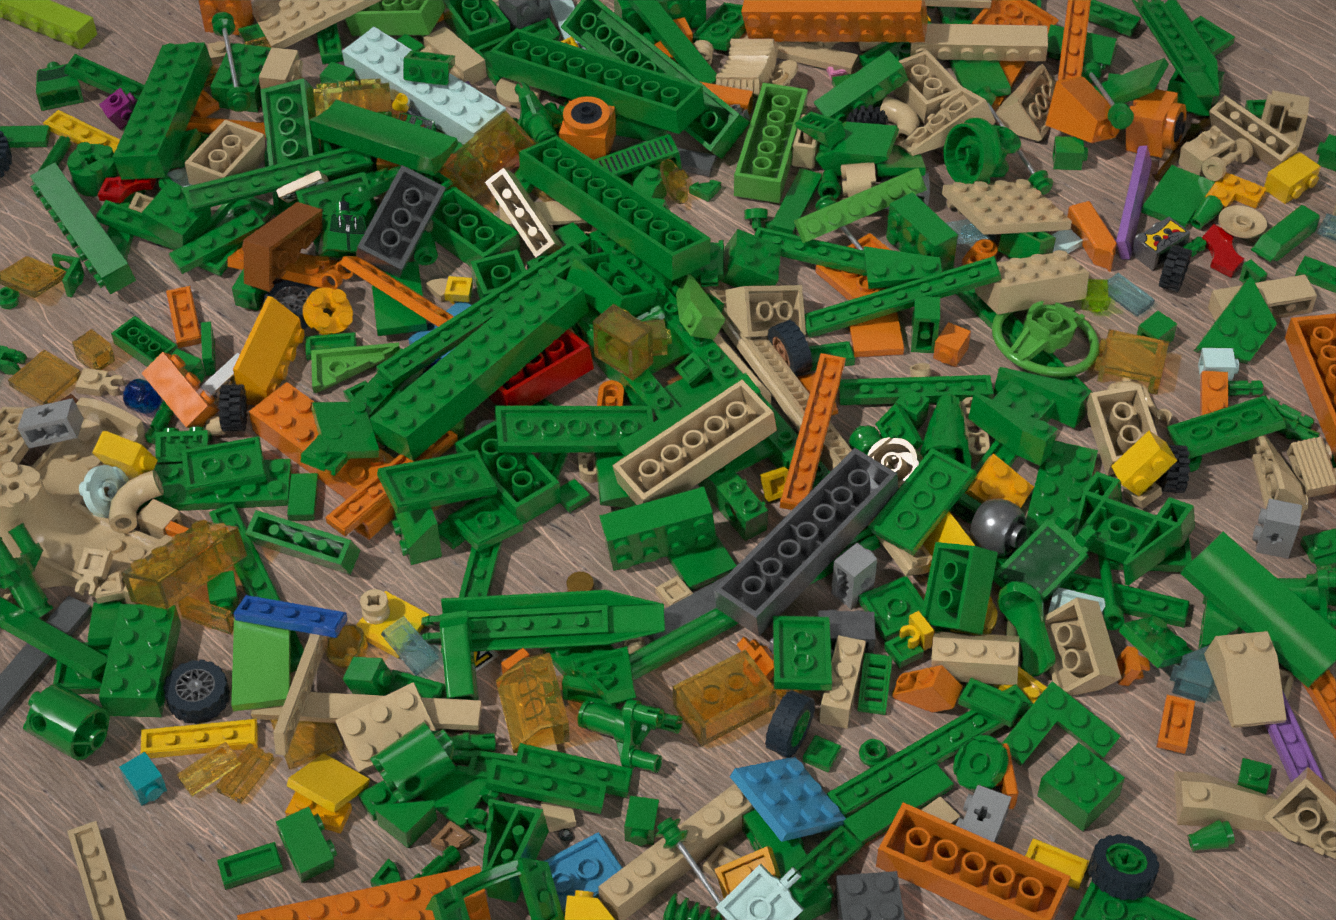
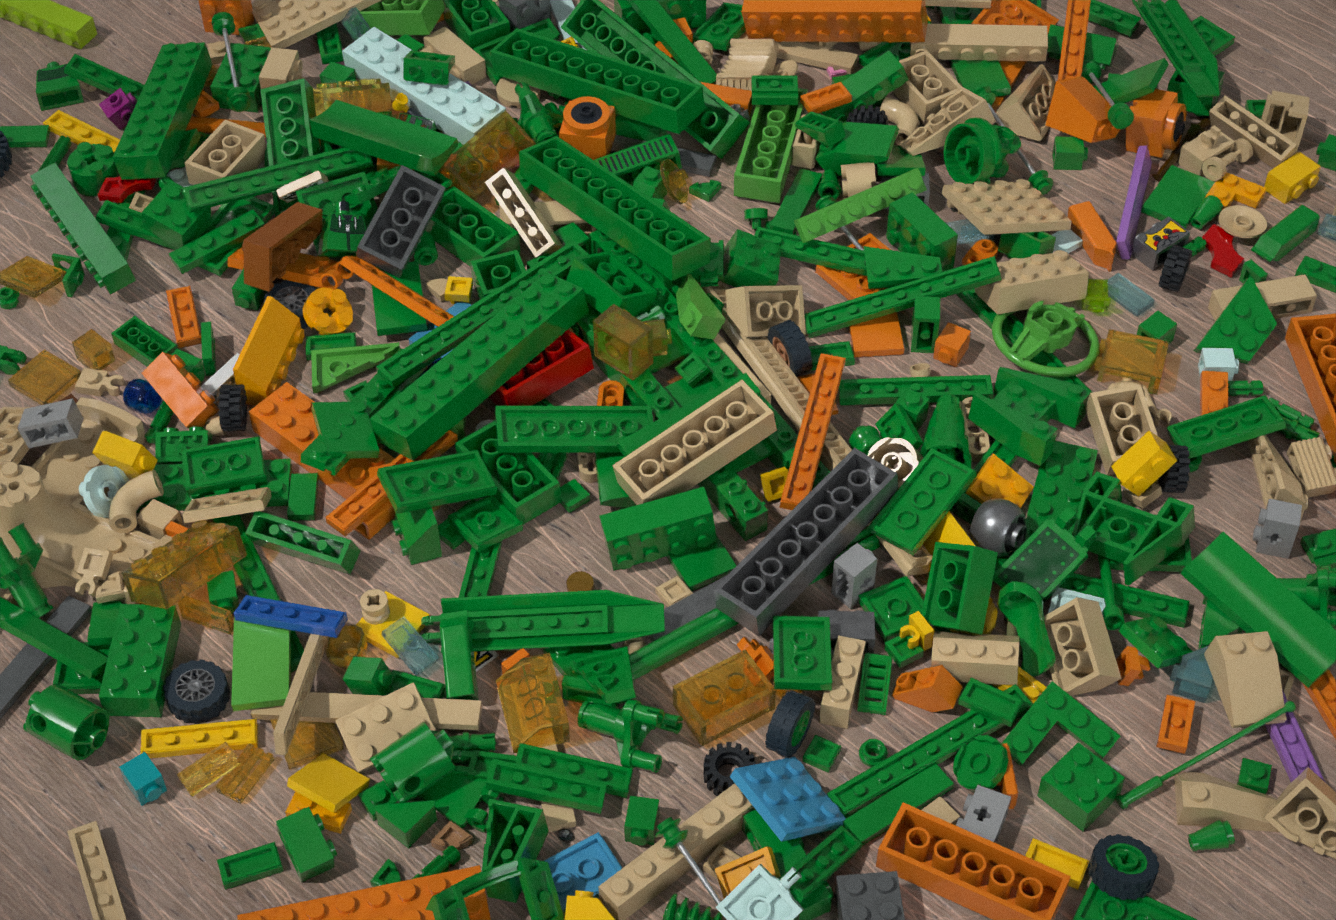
none -> tan tile [182,487,272,523]
none -> clear light blue plate [341,7,371,41]
none -> black tyre [703,742,756,796]
none -> green plate [751,75,798,105]
none -> orange plate [800,82,852,113]
none -> green piece [1116,701,1296,810]

